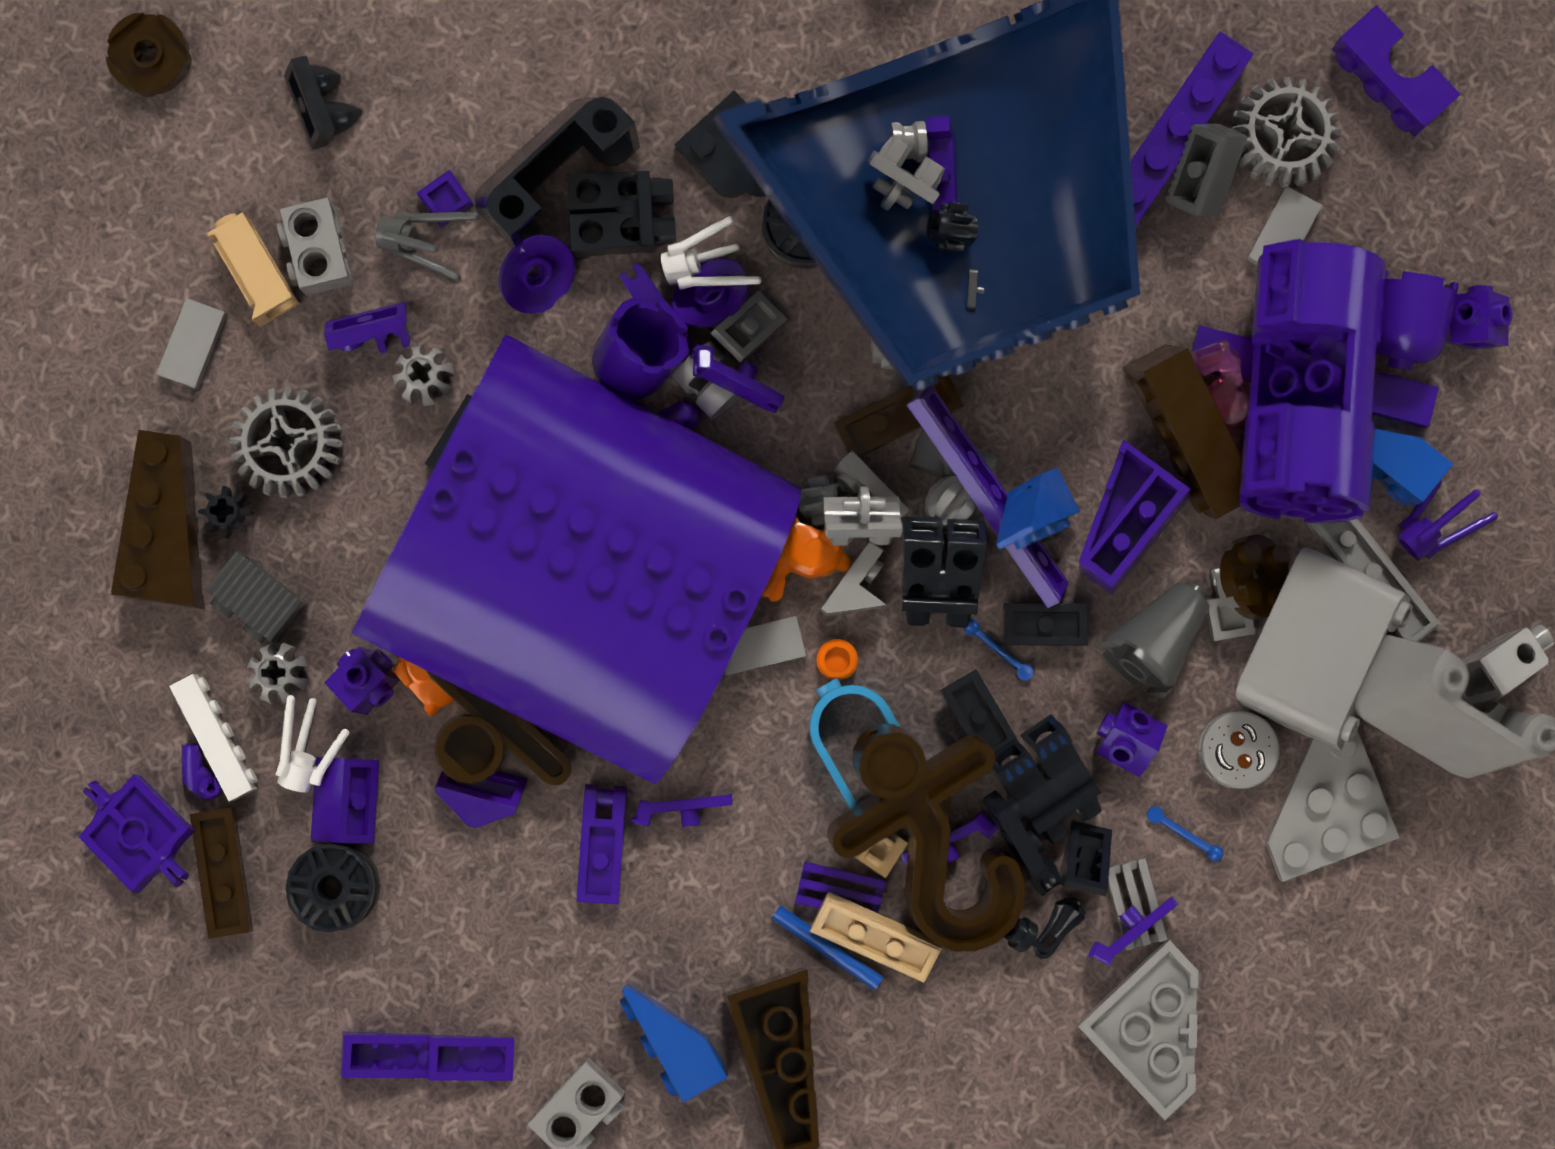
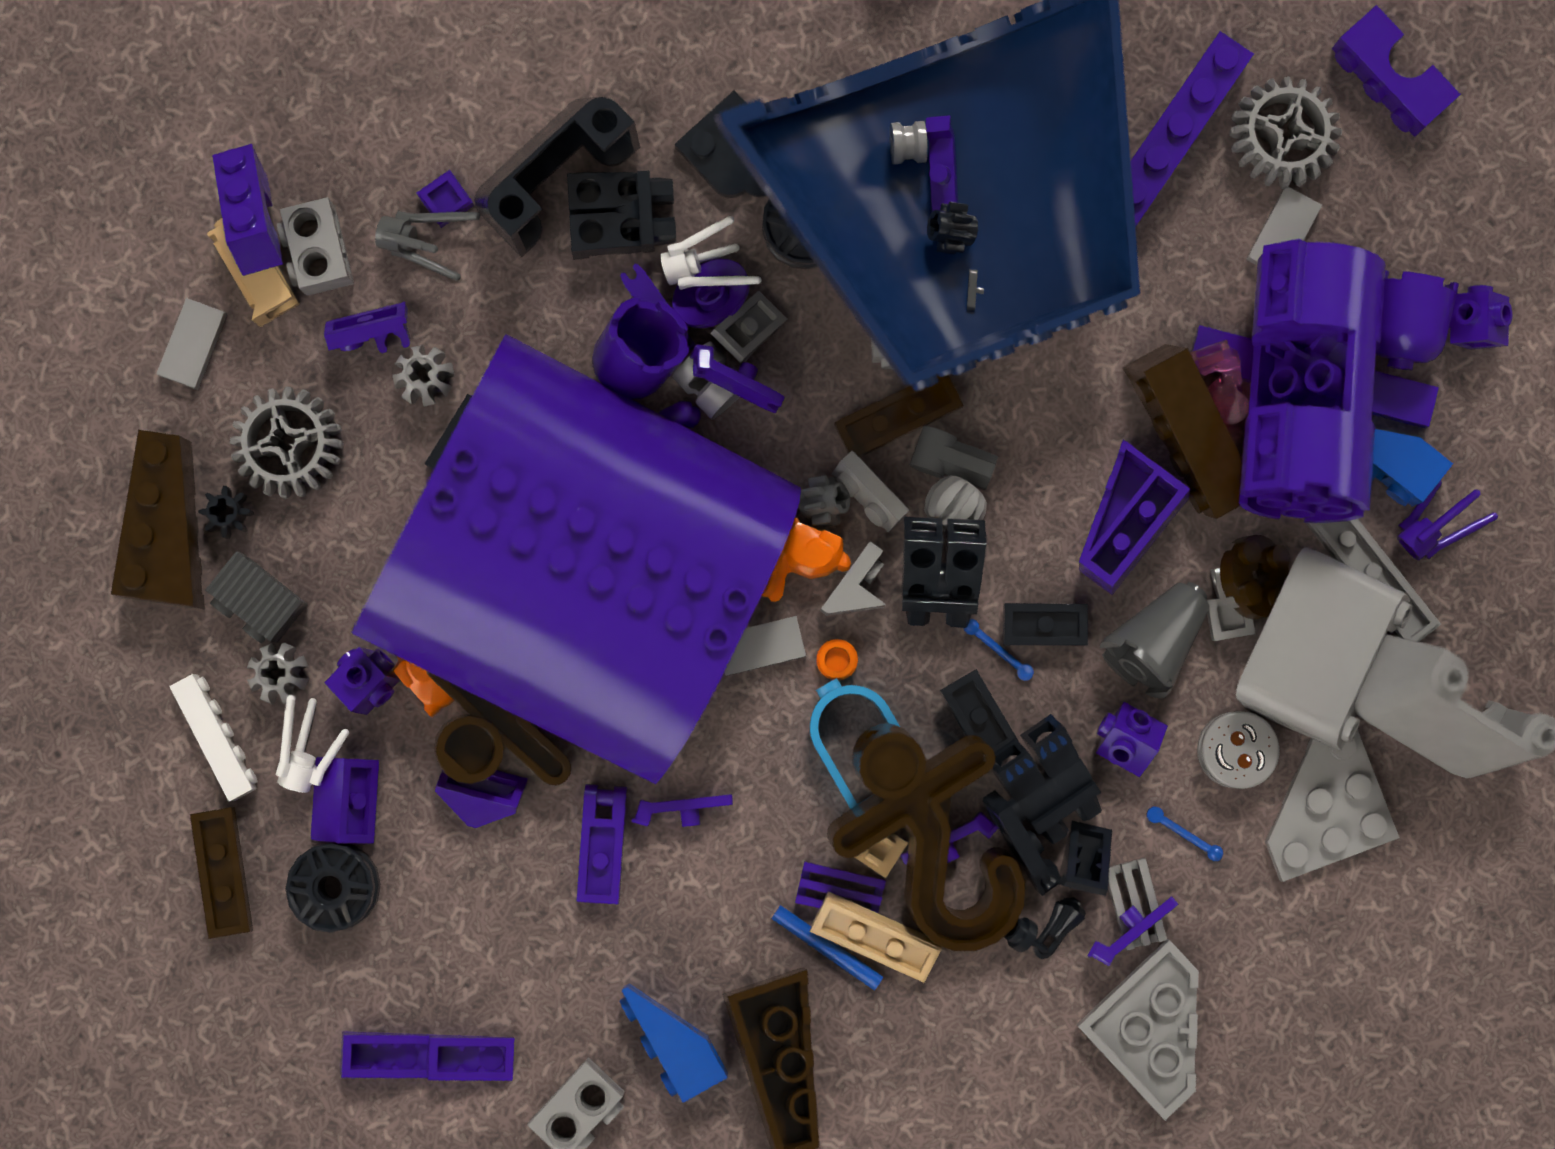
dark purple plate [78,774,195,894] -> none
dark brown plate [106,12,192,98] -> none
dark purple arm [181,743,222,800] -> none
black tile [284,56,362,150] -> none
dark purple dish [499,235,575,314] -> none
light grey hips [823,487,902,546] -> none
light grey hips [867,135,945,211] -> none
dark purple tile [907,385,1069,608] -> none
blue slope [997,467,1080,550] -> none
dark grey brick [1165,124,1248,217] -> none
light grey torso [1462,625,1554,705] -> none
none -> dark purple arch [212,144,283,276]

